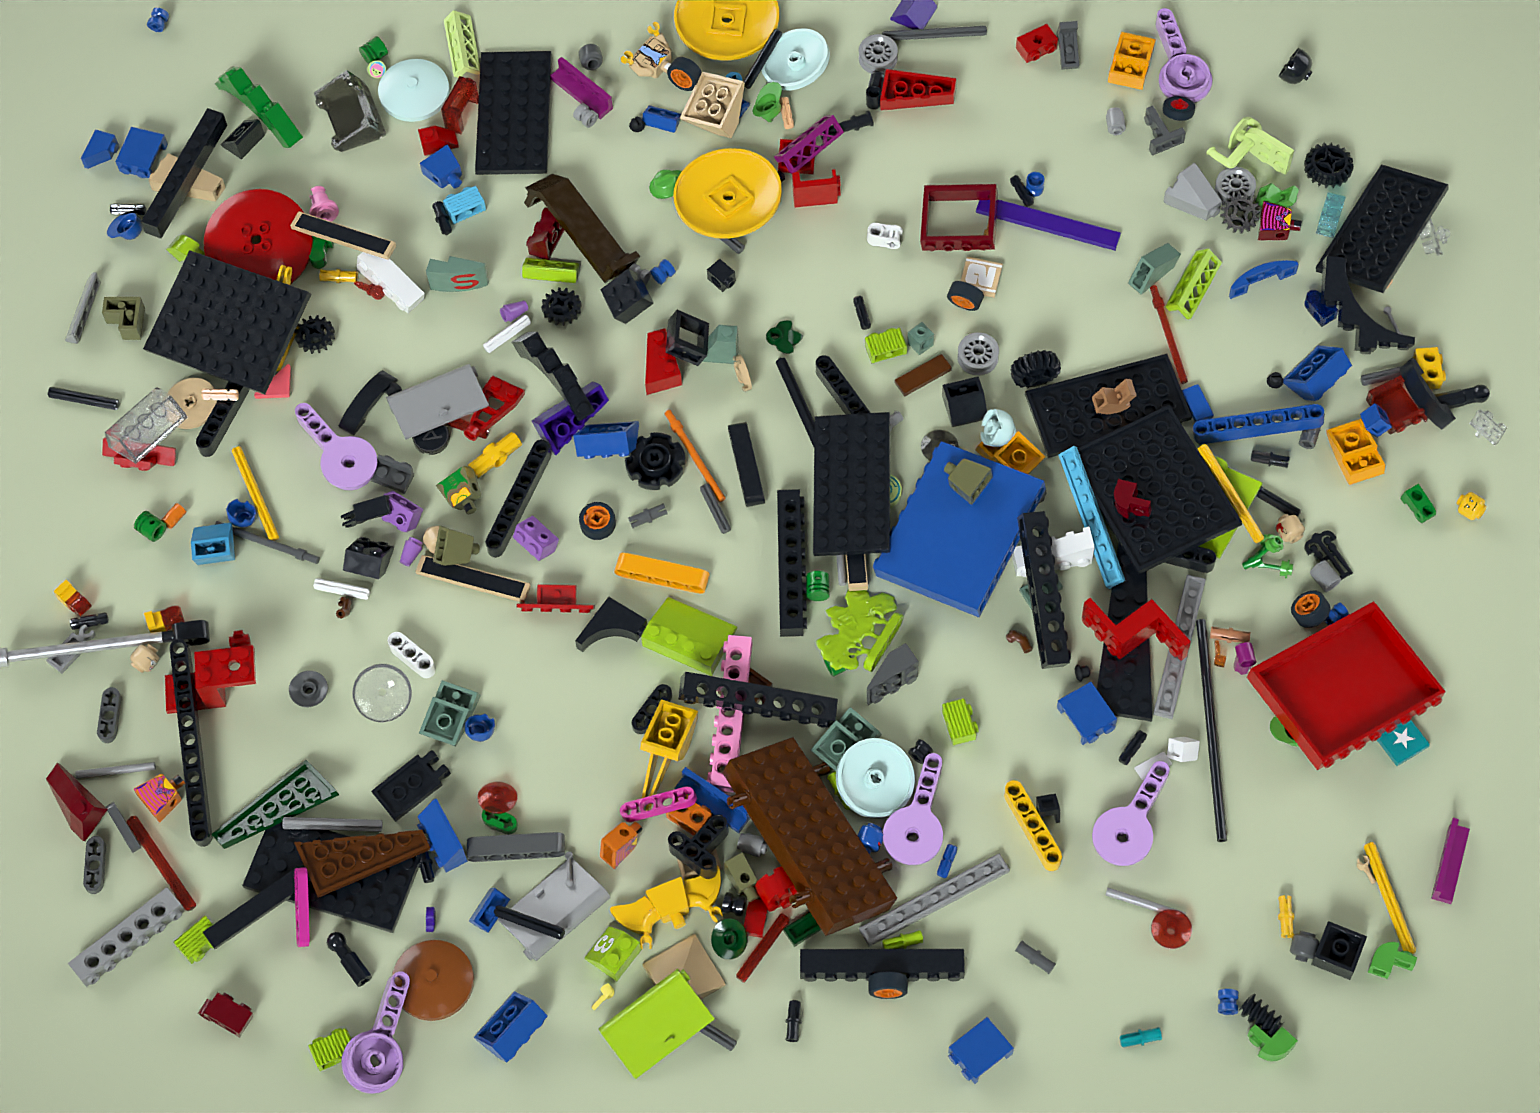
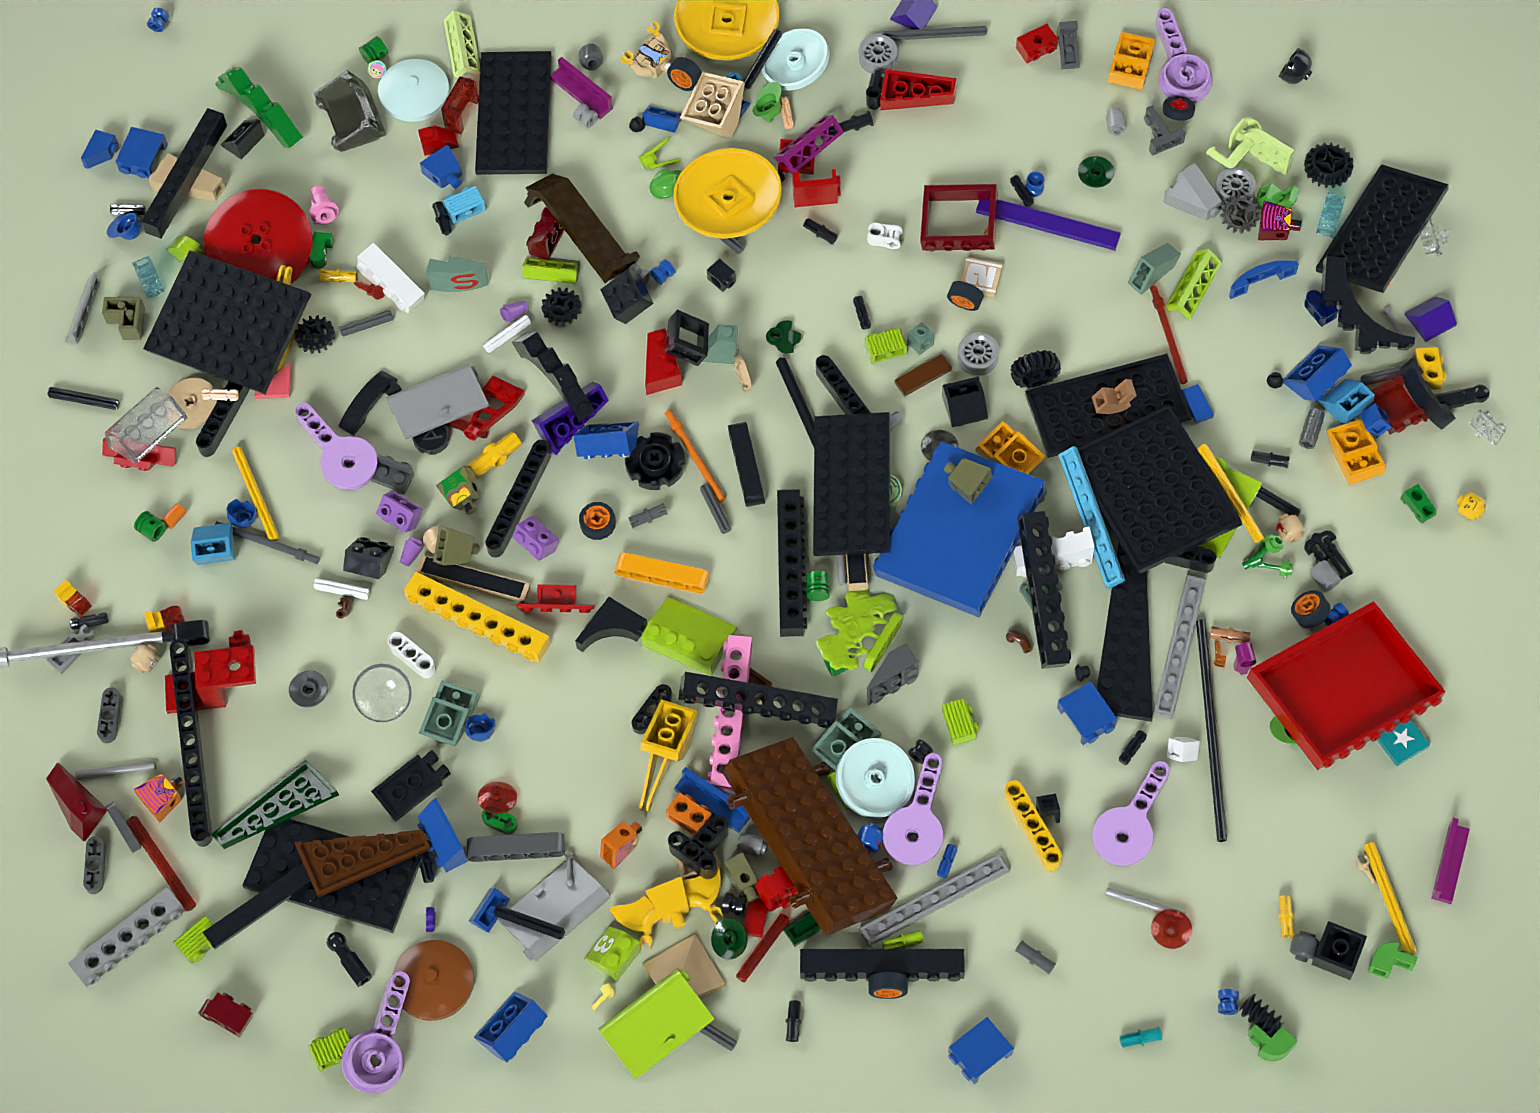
light grey axle [283,817,383,832] -> none
black tile [290,212,396,260] -> none
dark pink beam [294,868,310,947] -> none
black arm [341,495,392,528] -> none
dark pink beam [620,787,697,822] -> none
light aqua cylinder [981,409,1016,447] -> none
red bracket [1082,598,1191,661] -> none
dark red brick [1114,479,1152,518] -> none
white sticker [1134,752,1172,780] -> none
blue beam [1193,404,1324,444] -> none
none -> clear light blue brick [132,256,164,298]
none -> dark grey axle [339,310,393,336]
none -> yellow brick [404,572,551,662]
none -> lime plant [638,136,681,170]
none -> black axle [803,218,838,245]
none -> dark green dish [1078,156,1114,188]
none -> dark azure slope [1318,379,1375,425]
none -> dark purple slope [1404,296,1457,342]

